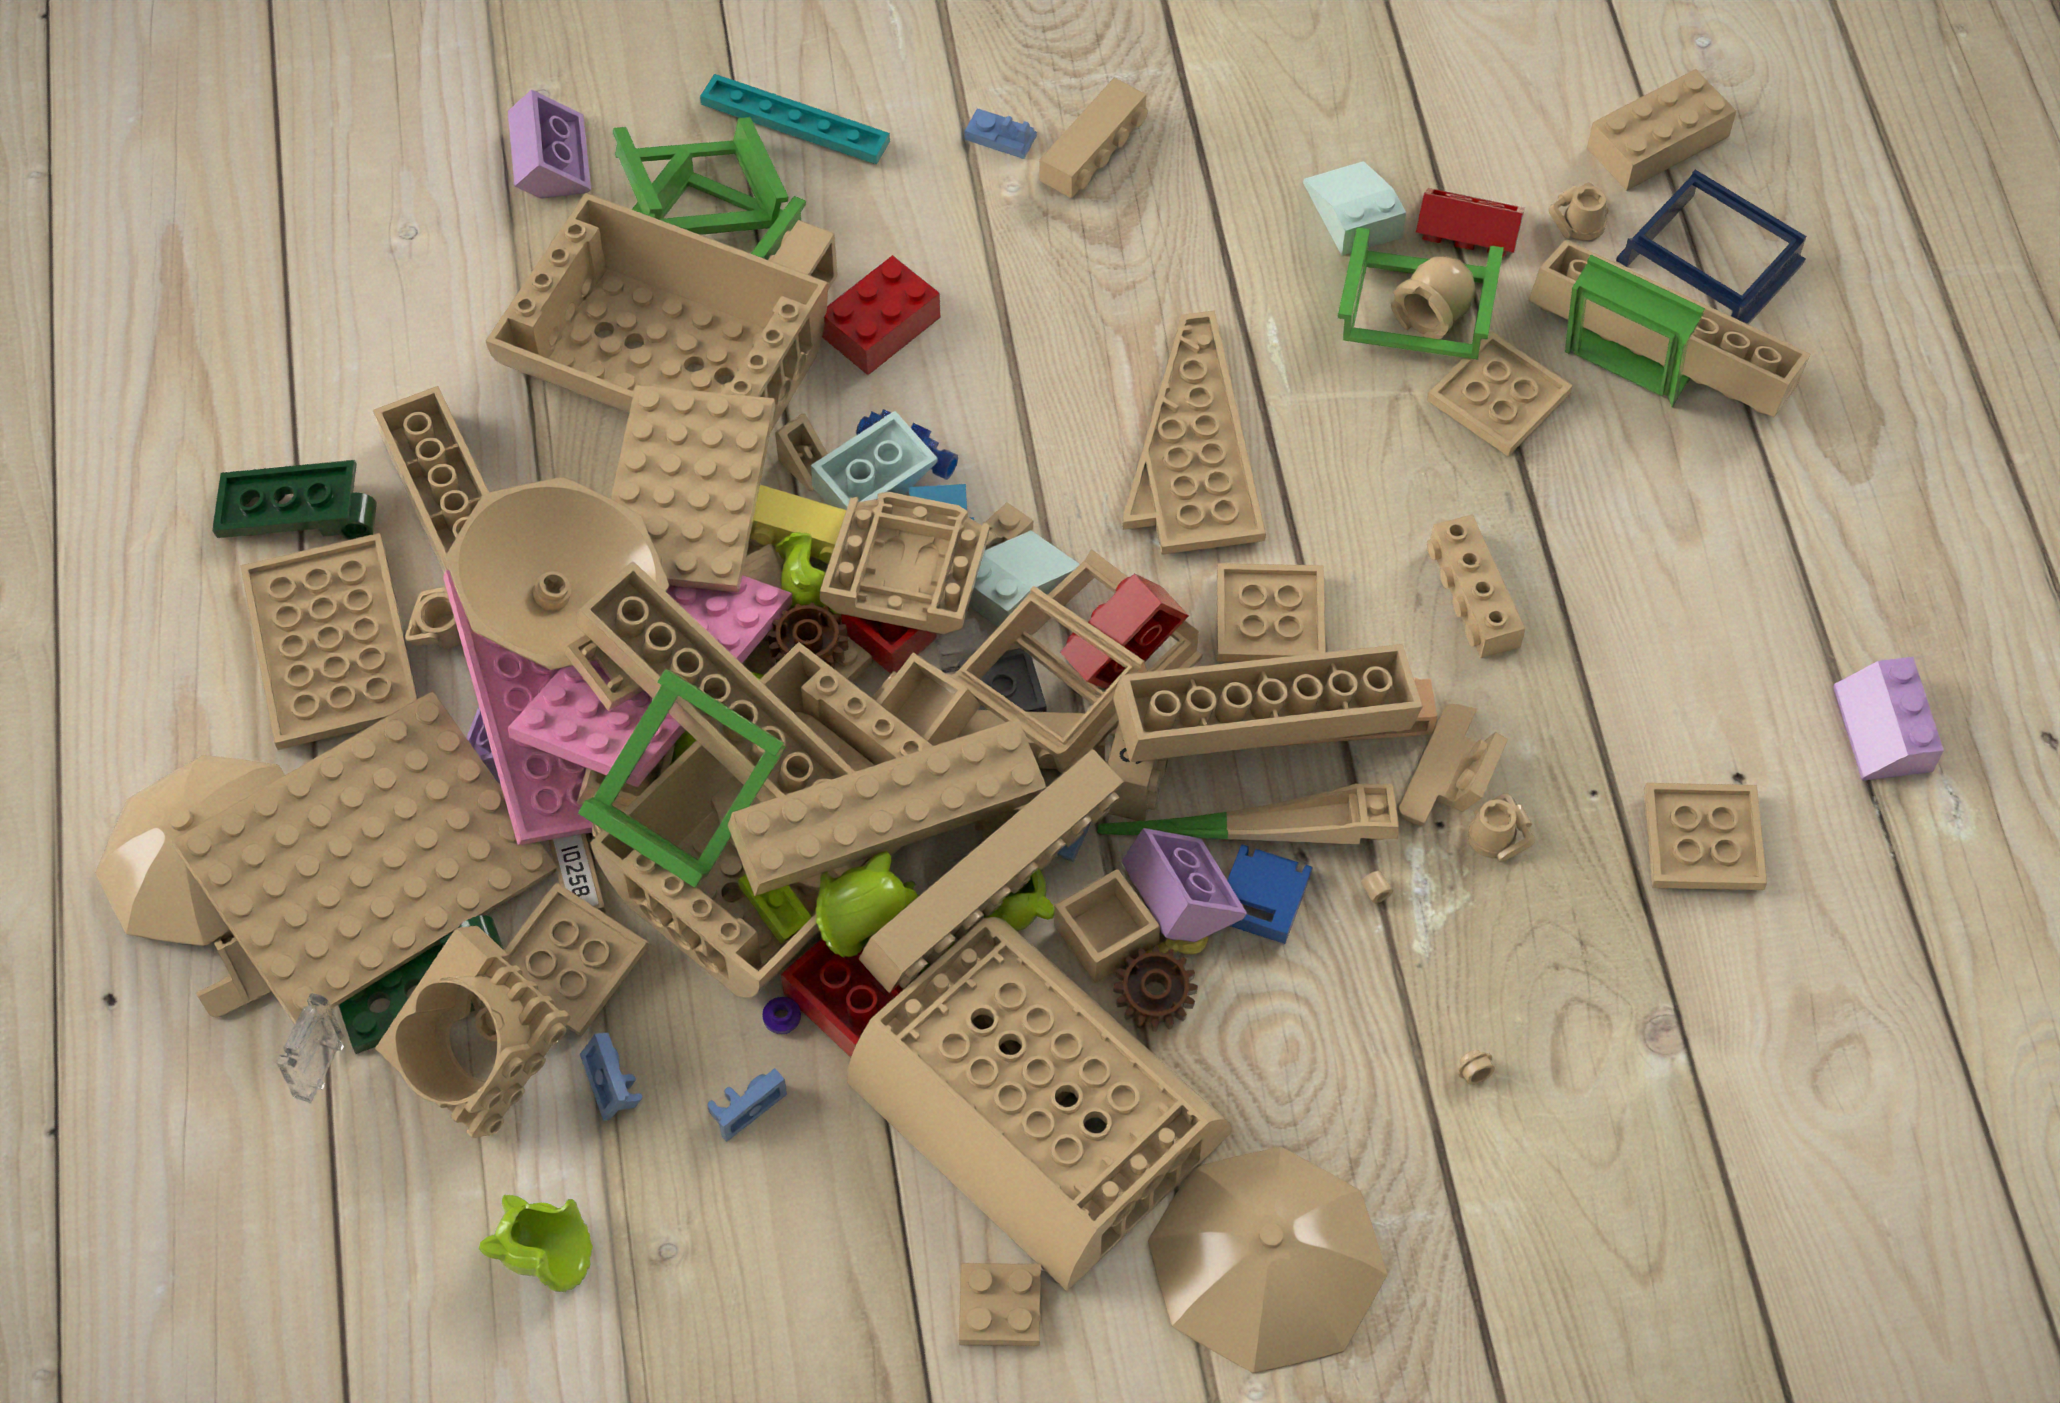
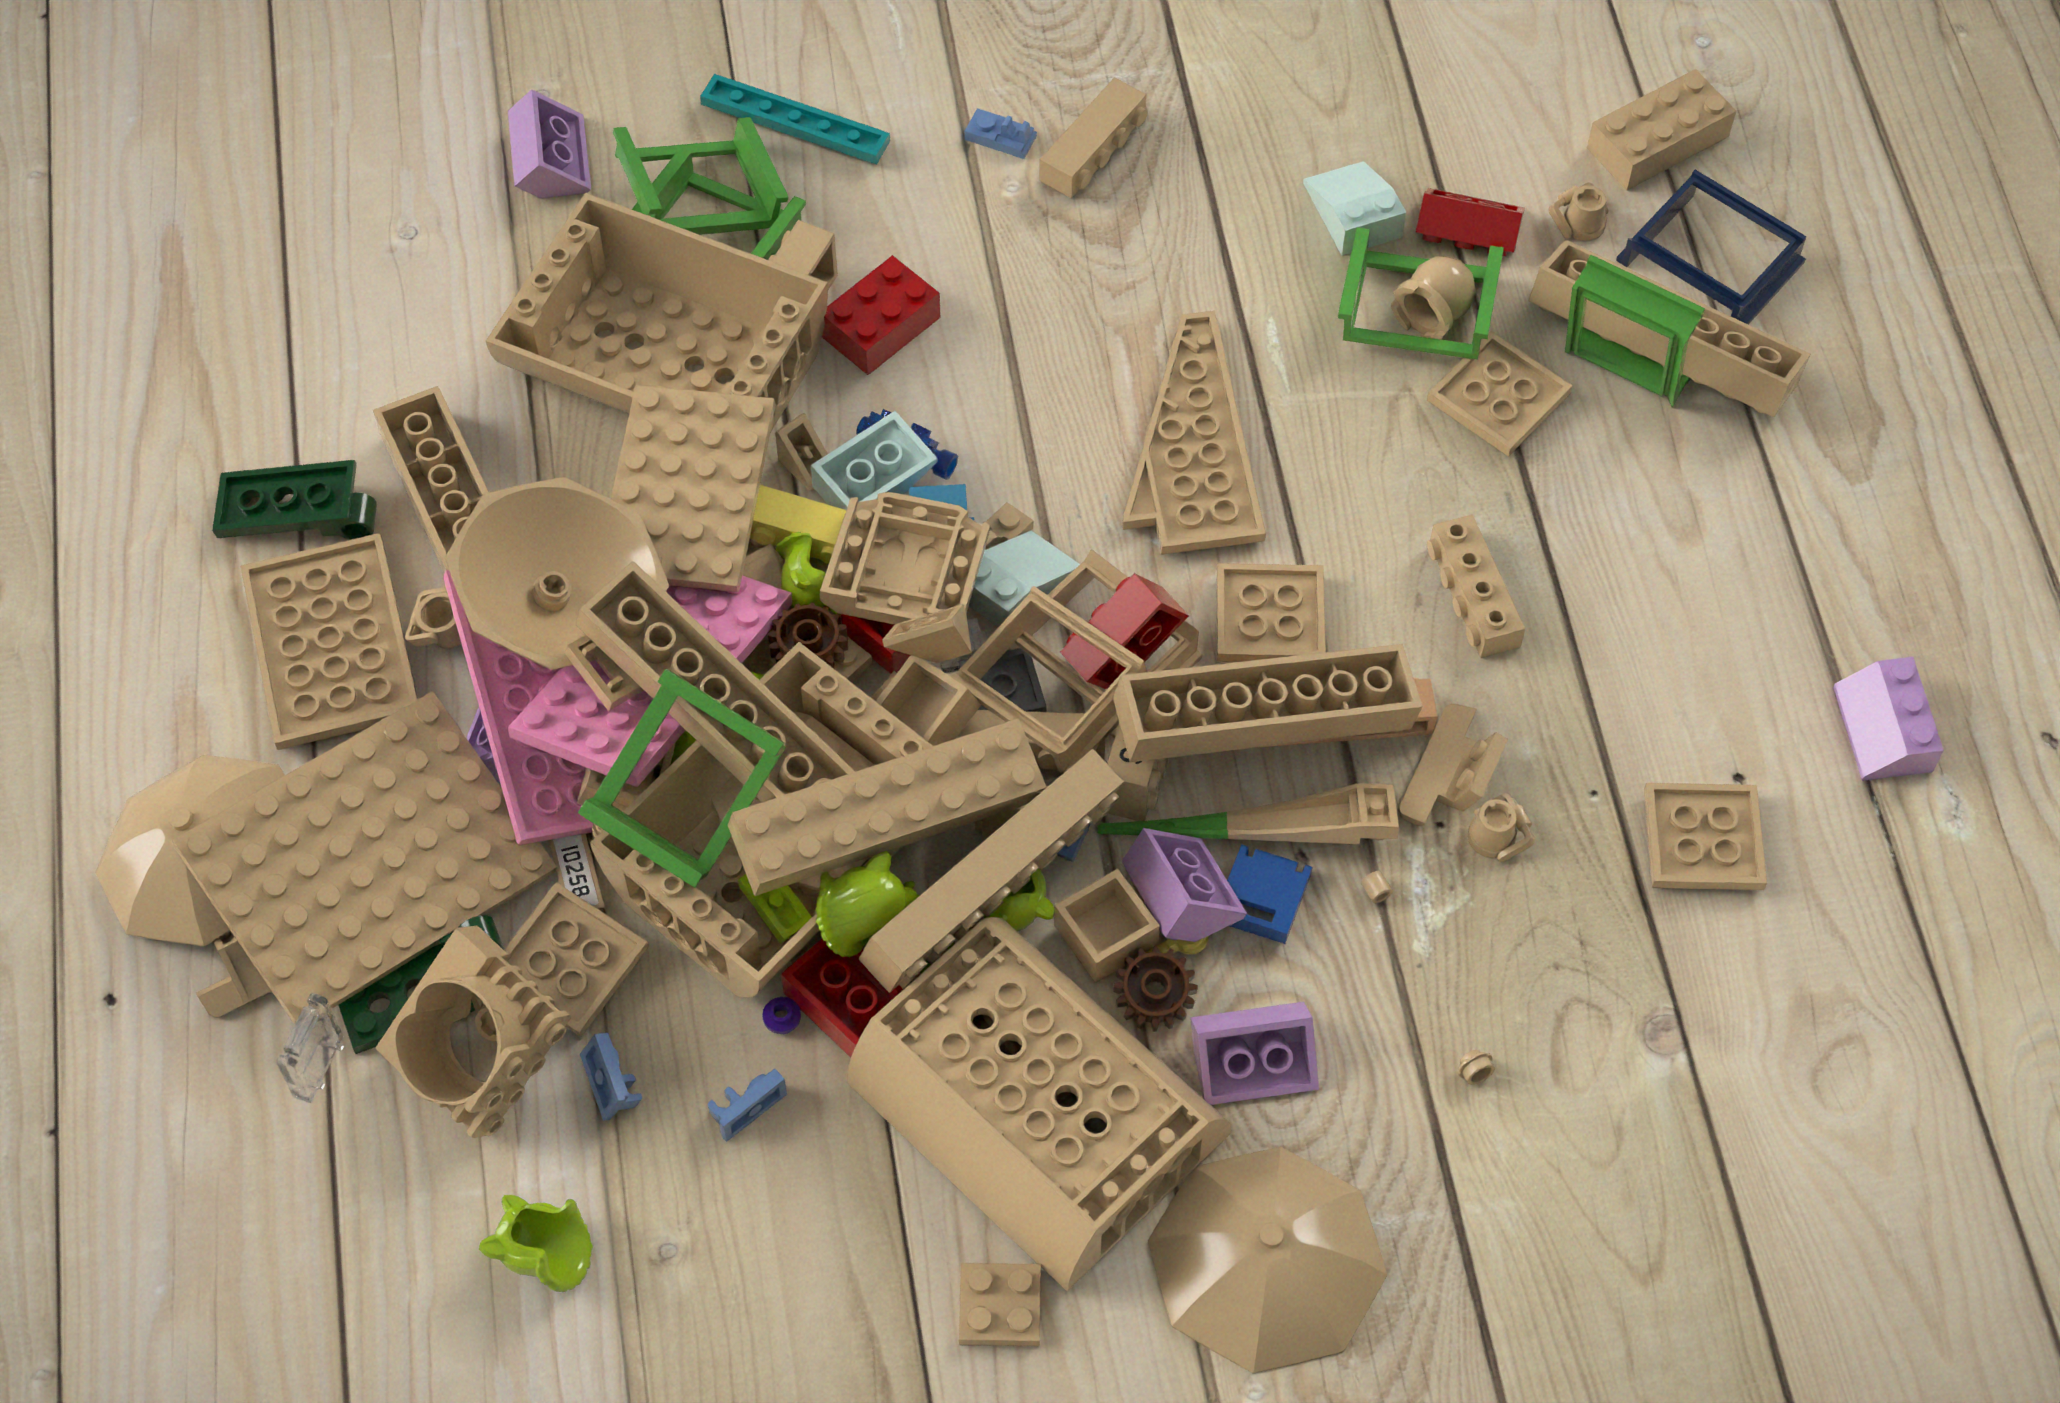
none -> tan slope [882,604,972,663]
none -> lavender slope [1190,1002,1319,1105]

